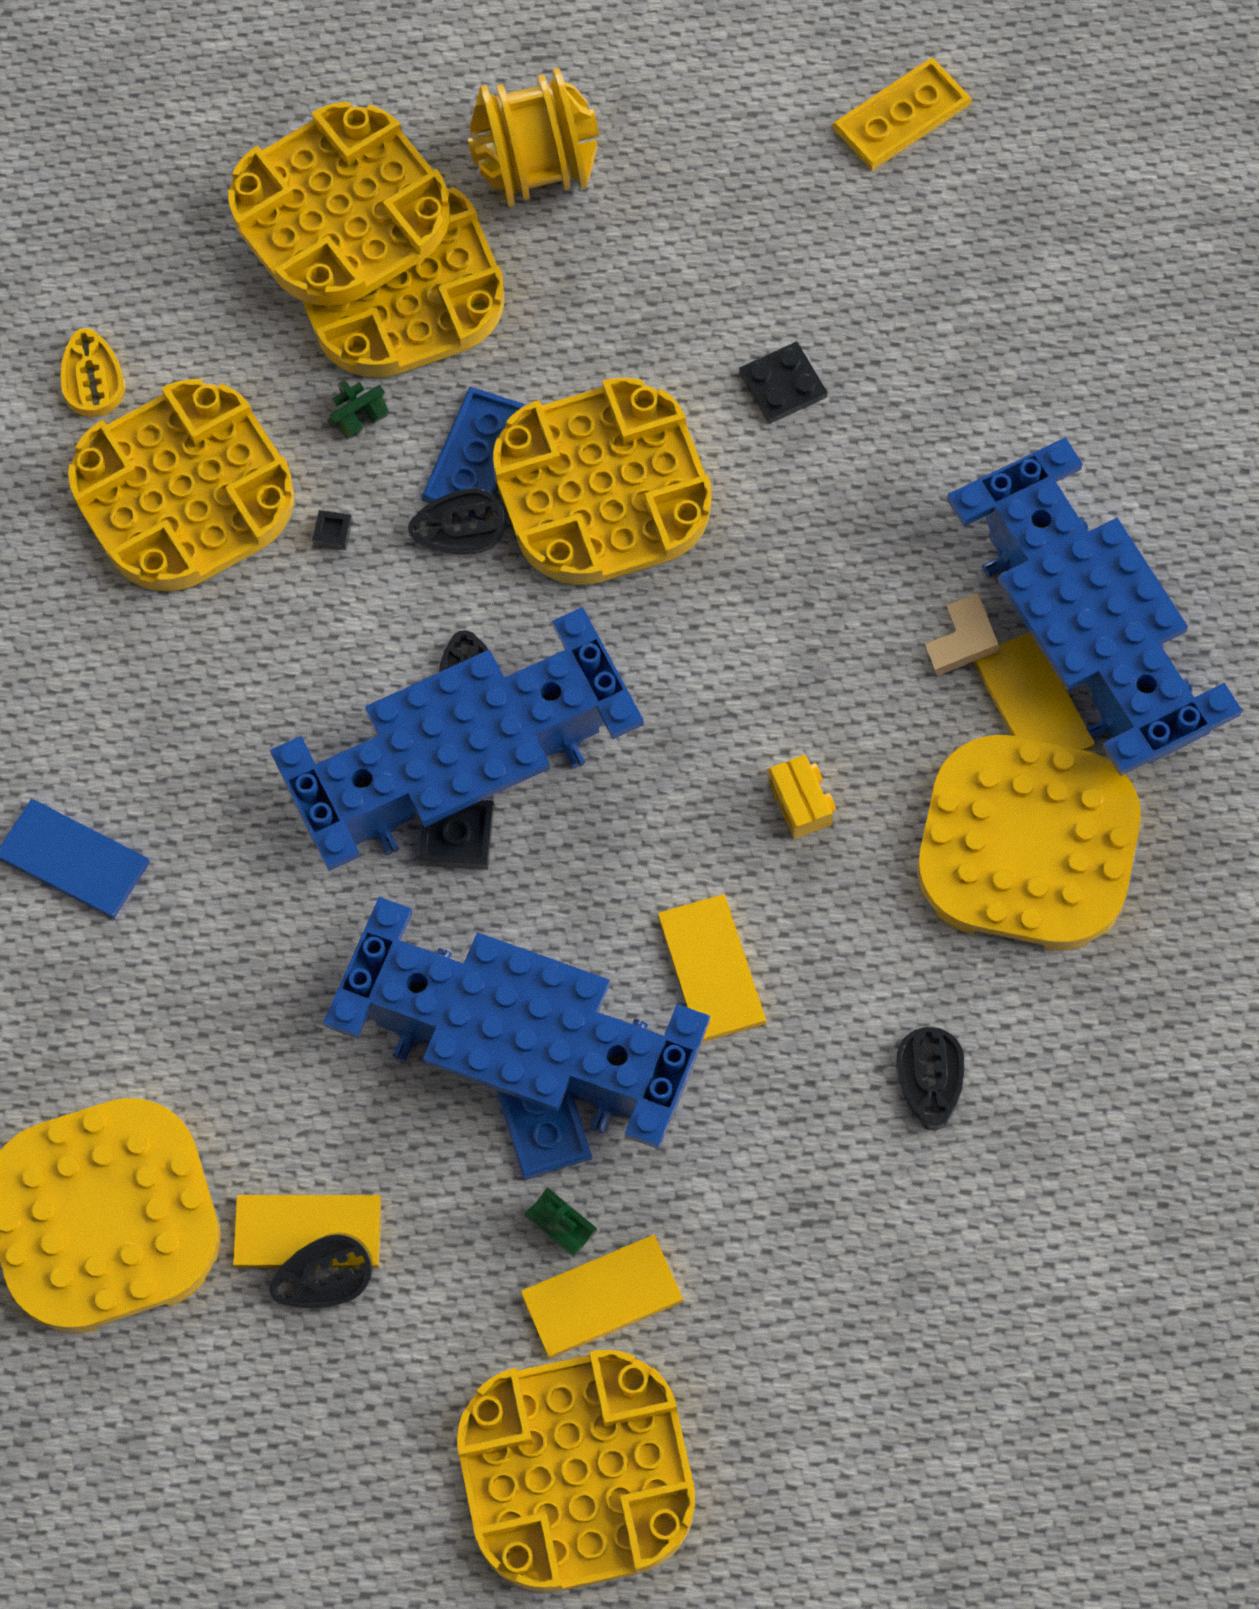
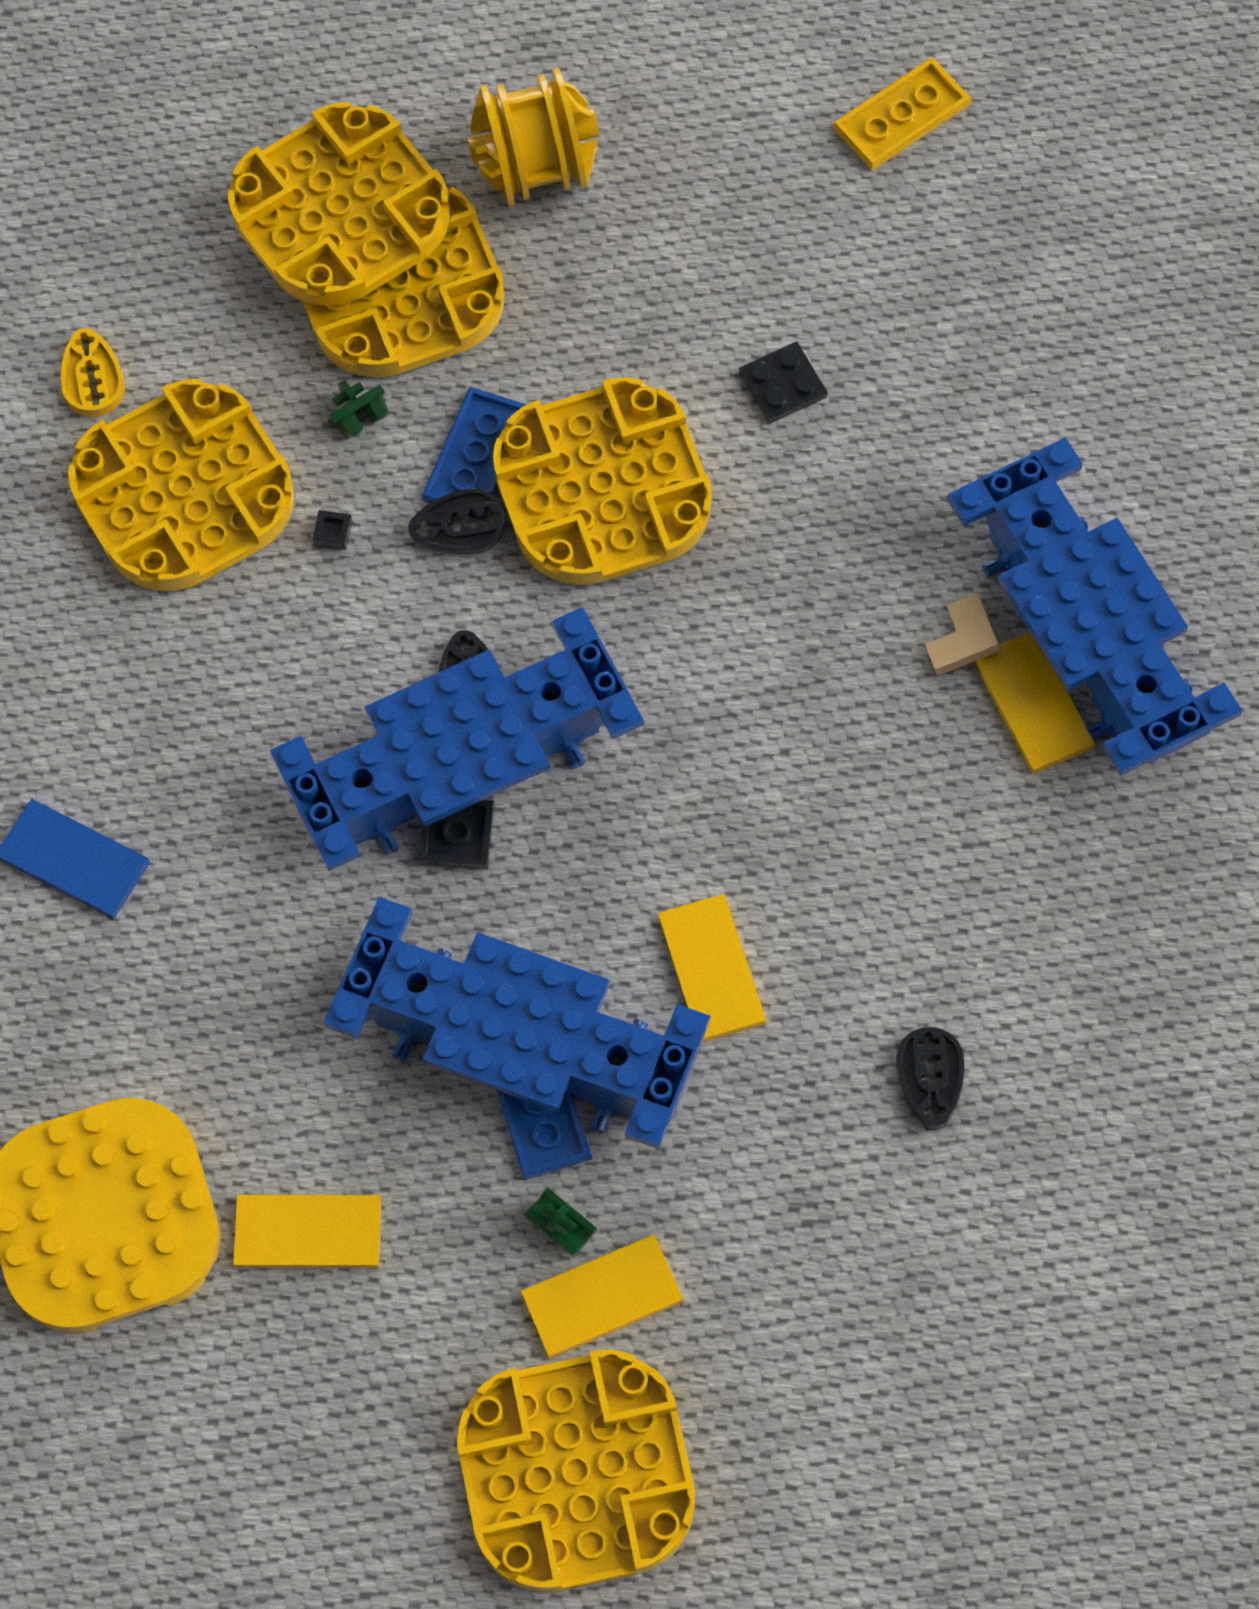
black piece [269,1232,373,1308] -> none
yellow brick [767,755,836,839] -> none
yellow plate [918,735,1141,951] -> none

